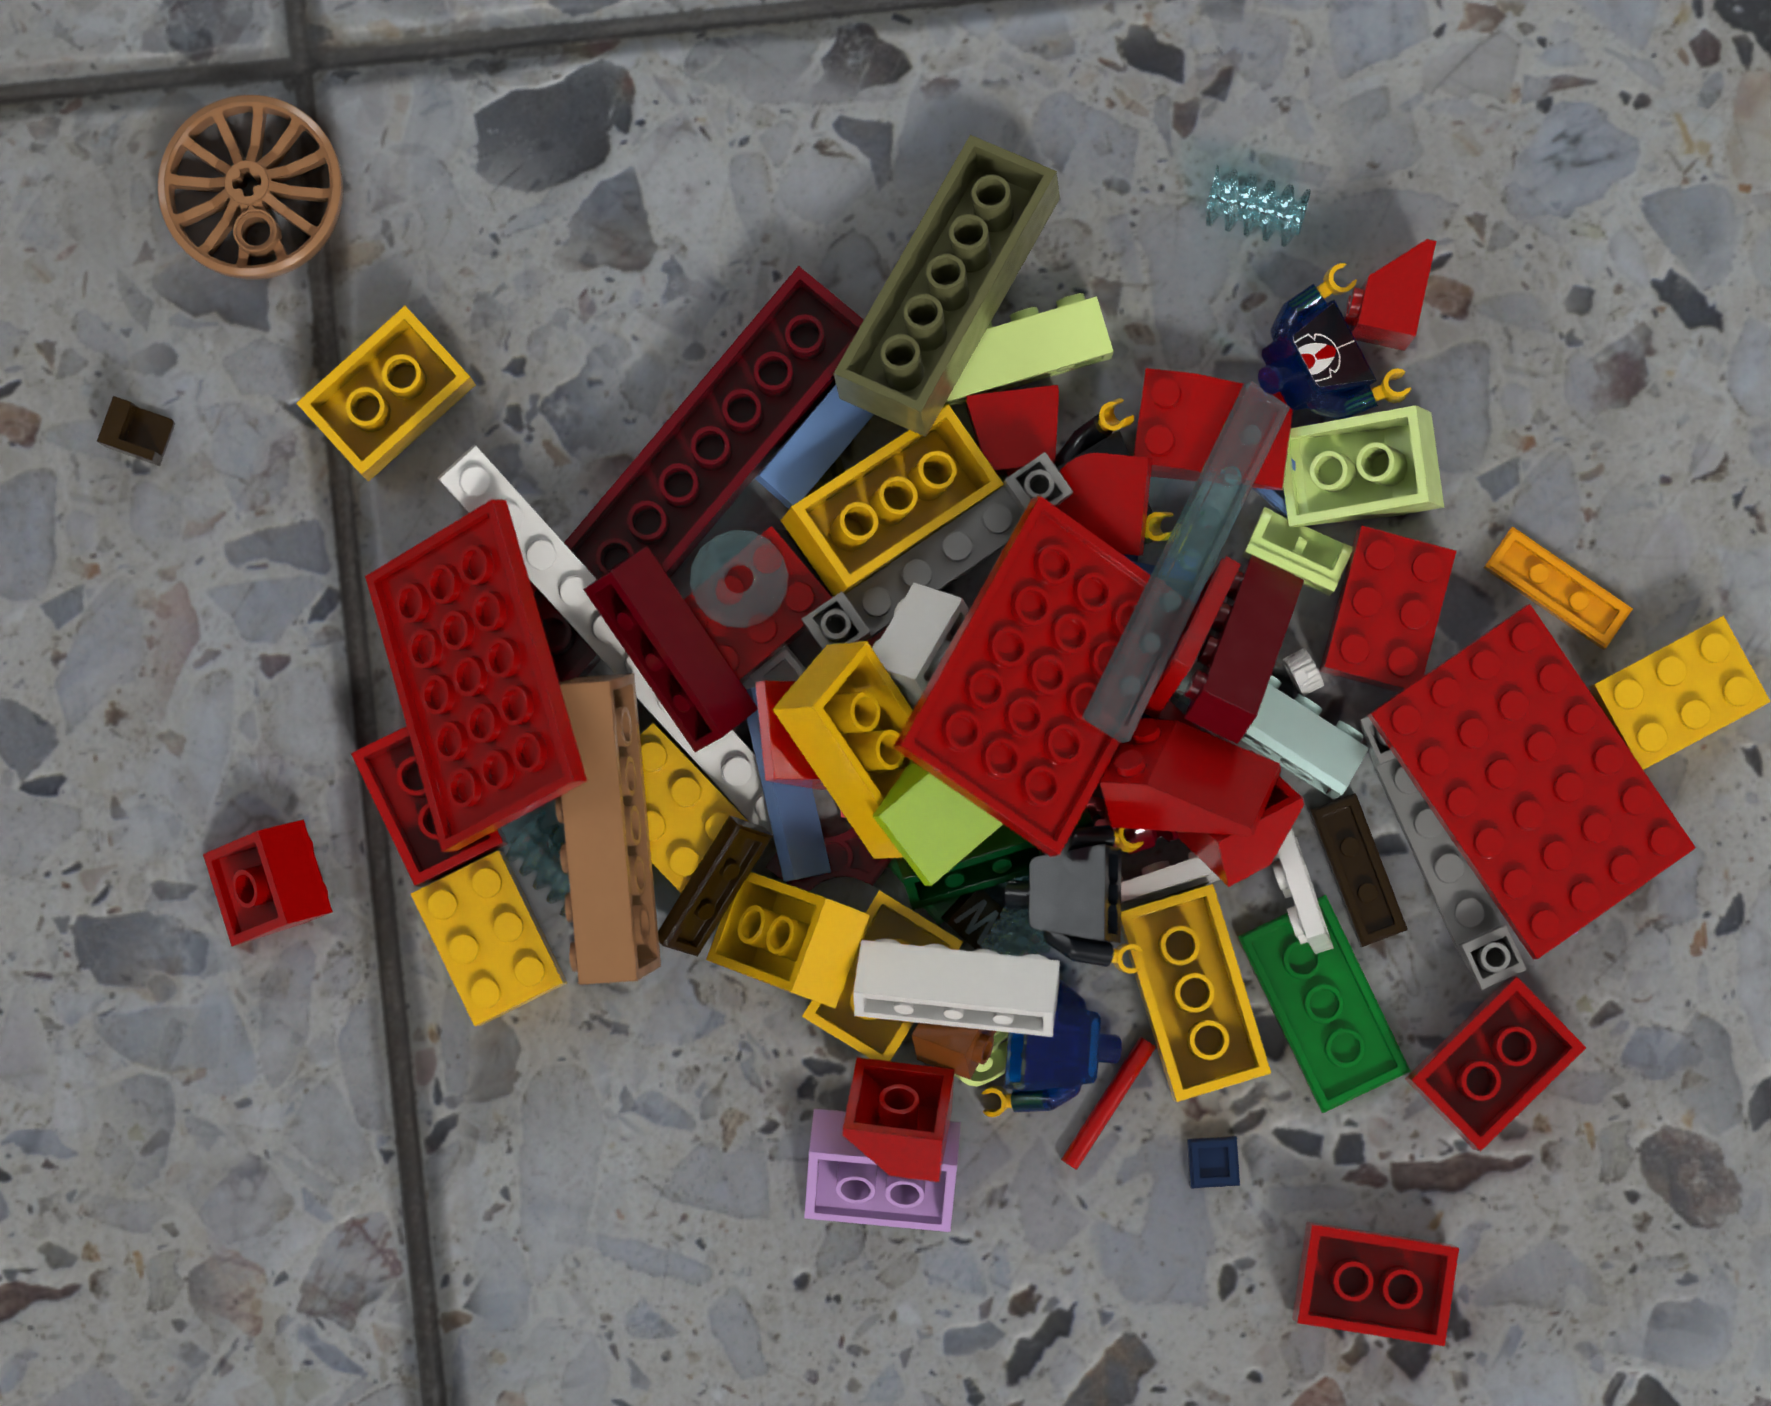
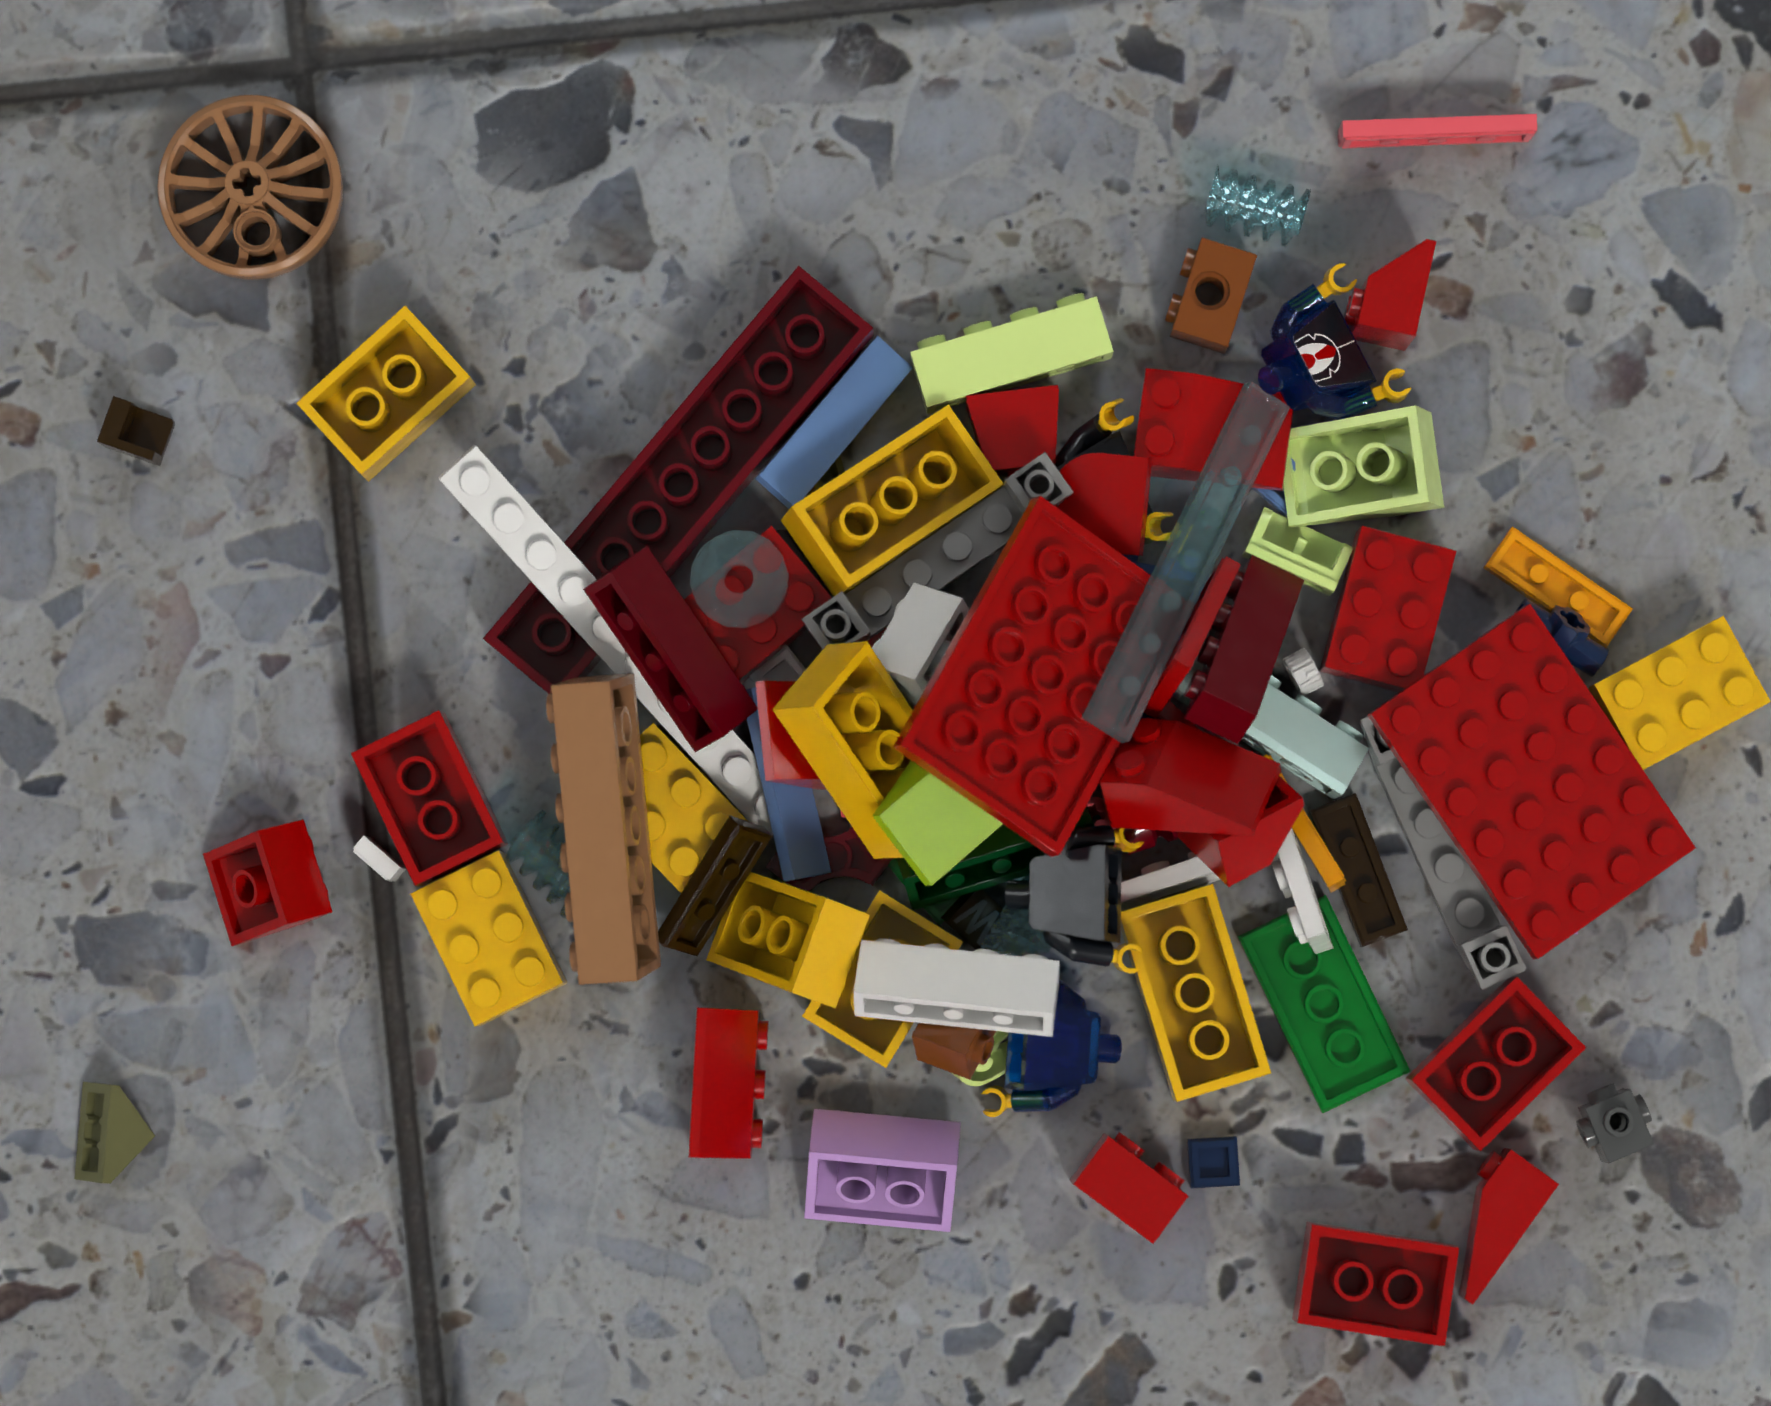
red plate [365,499,587,852] -> none
olive brick [833,135,1060,437] -> none
red slope [842,1057,955,1182] -> none
red bar [1061,1037,1156,1170] -> none
none -> olive slope [74,1082,155,1184]
none -> white tile [353,835,406,882]
none -> red slope [689,1007,769,1159]
none -> red brick [1070,1132,1189,1244]
none -> dark orange brick [1165,238,1257,354]
none -> light orange tile [1263,754,1346,893]
none -> coral tile [1338,114,1537,149]
none -> red slope [1459,1148,1559,1305]
none -> dark blue axle [1514,598,1609,677]
none -> dark grey brick [1576,1083,1654,1163]

